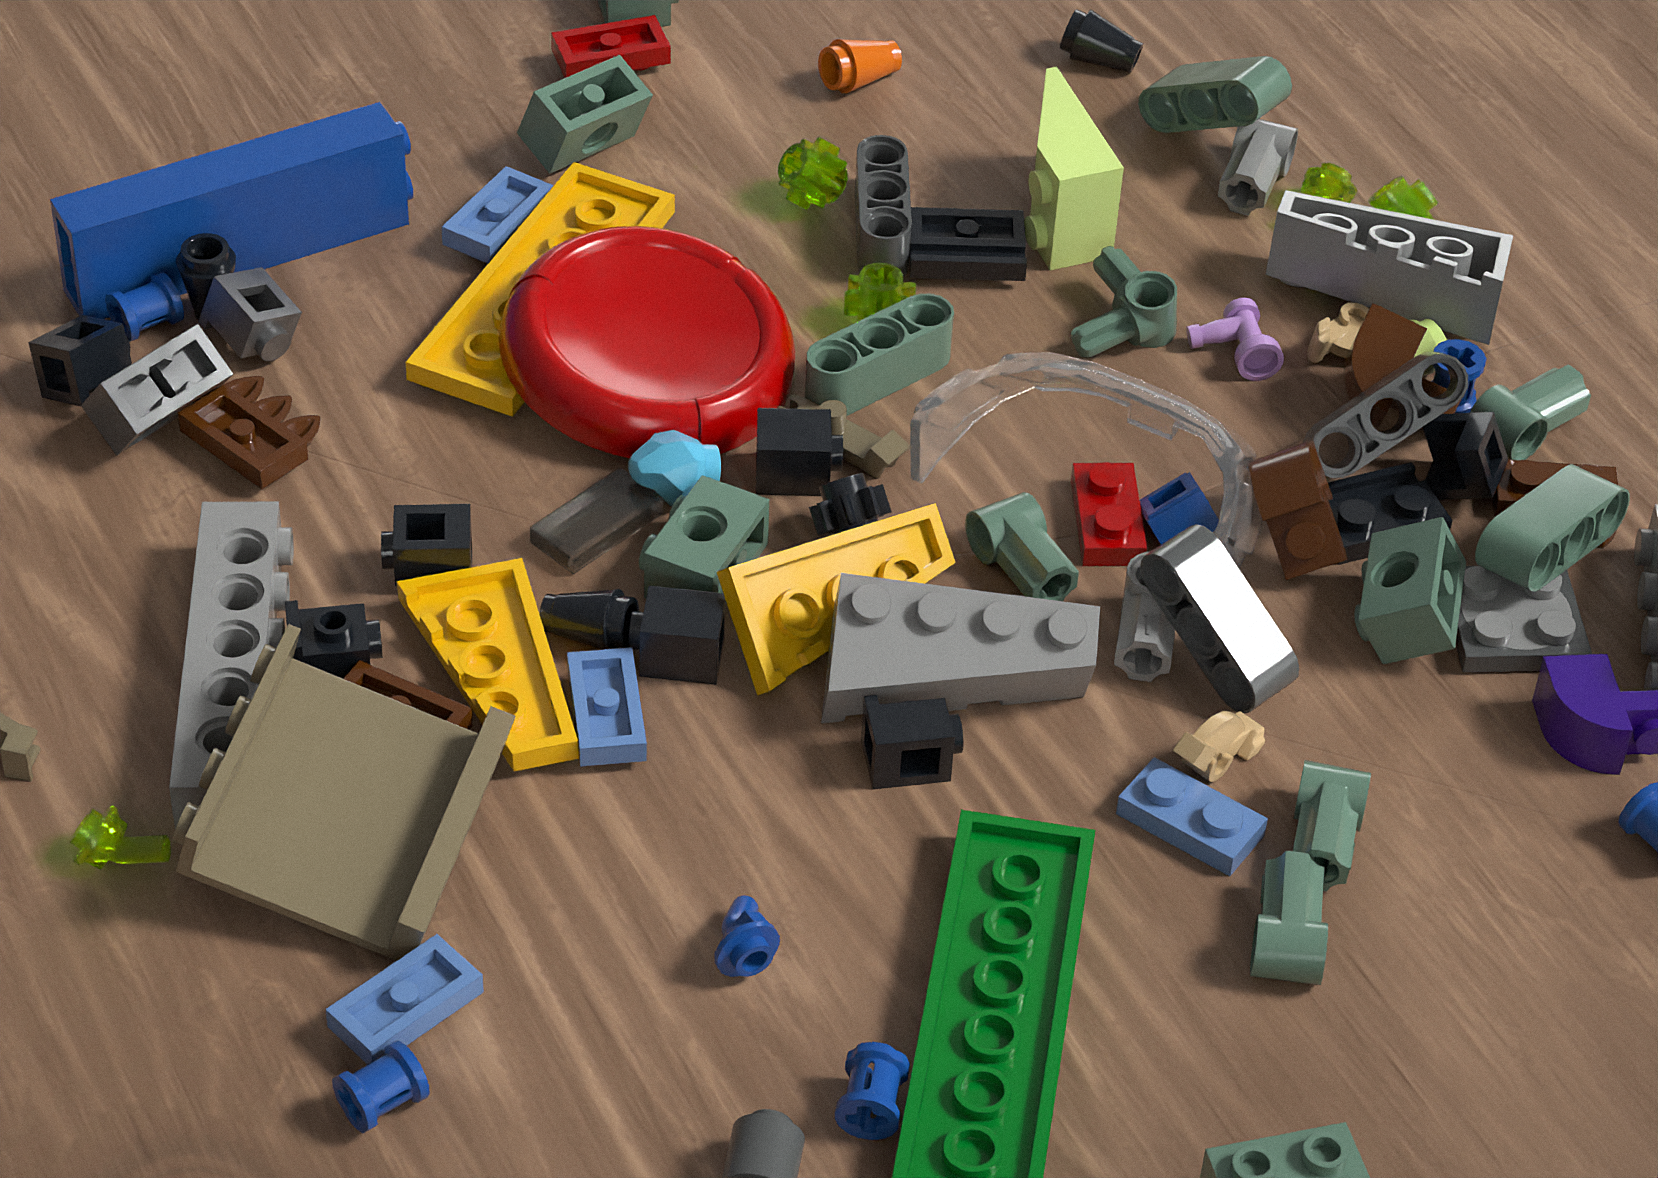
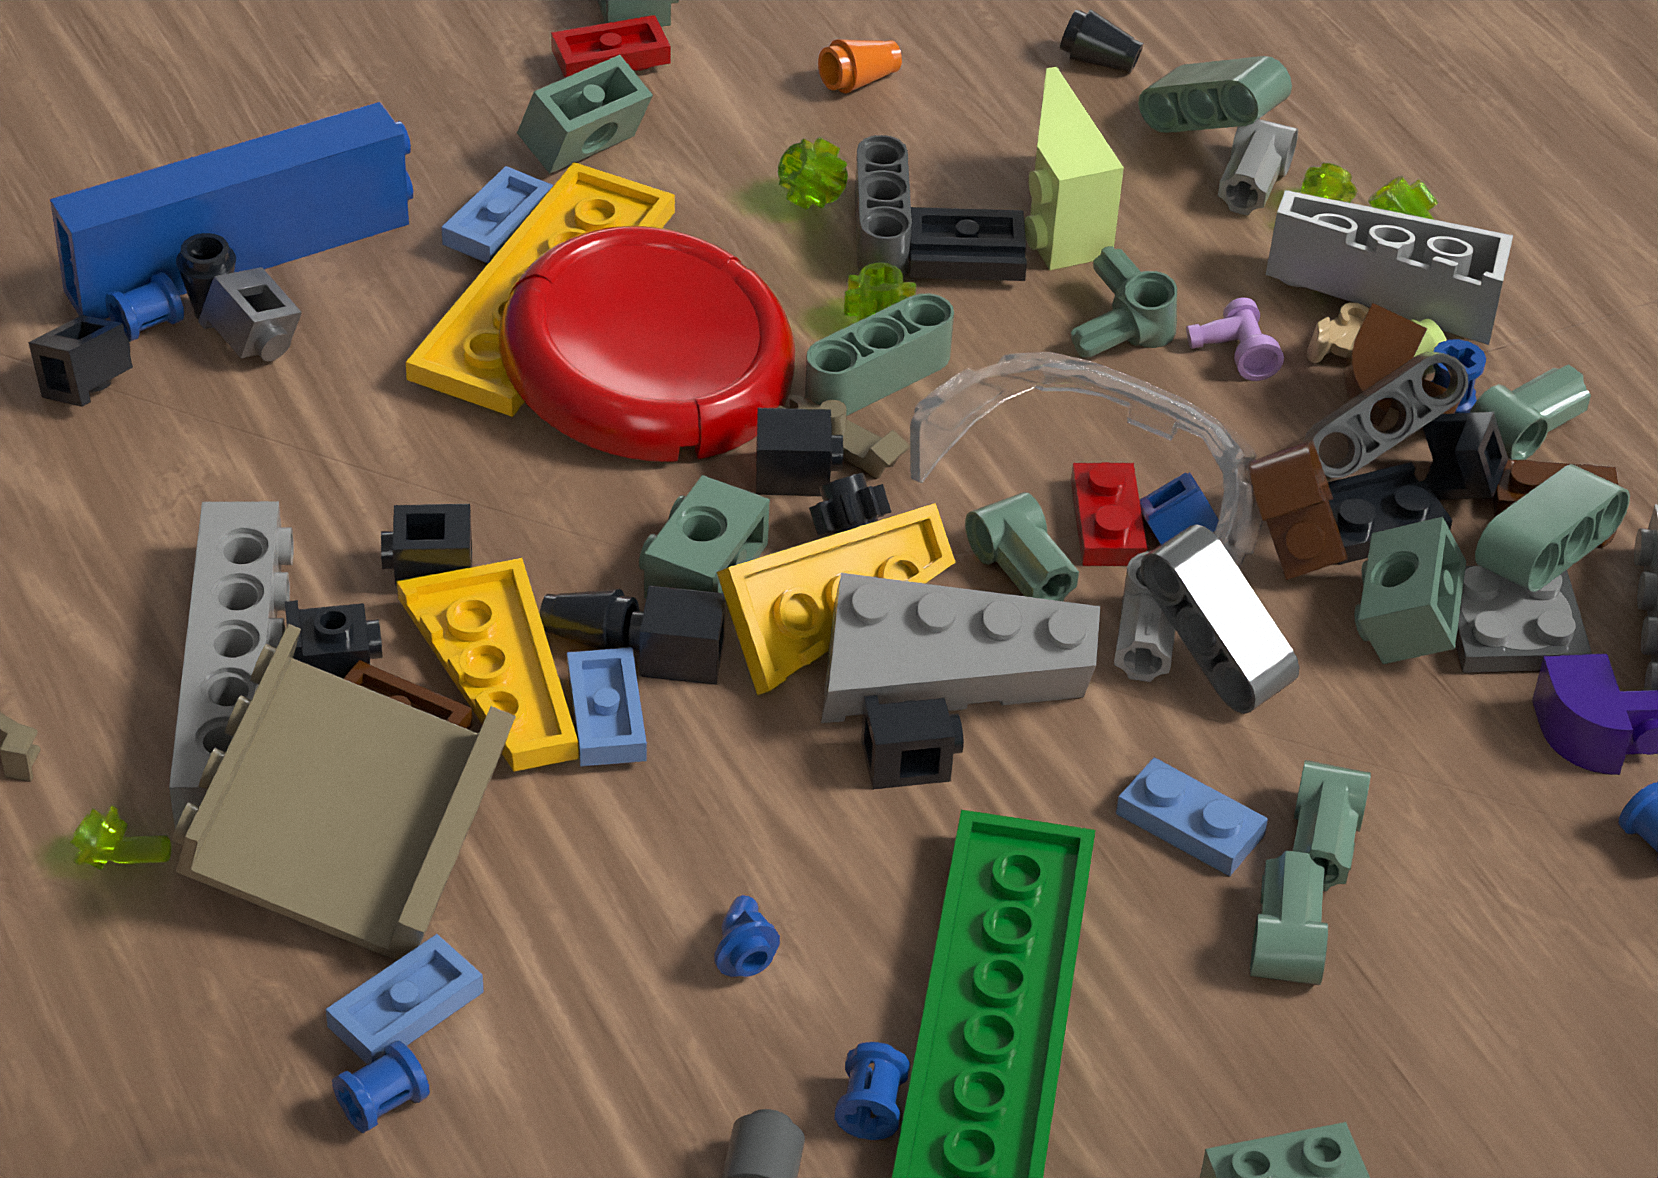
brick [81,324,233,456] -> none
reddish brown plate [178,376,321,489] -> none
clear smoke tile [530,467,663,574] -> none
medium azure rock [628,430,721,506] -> none
tan piece [1173,711,1265,782] -> none

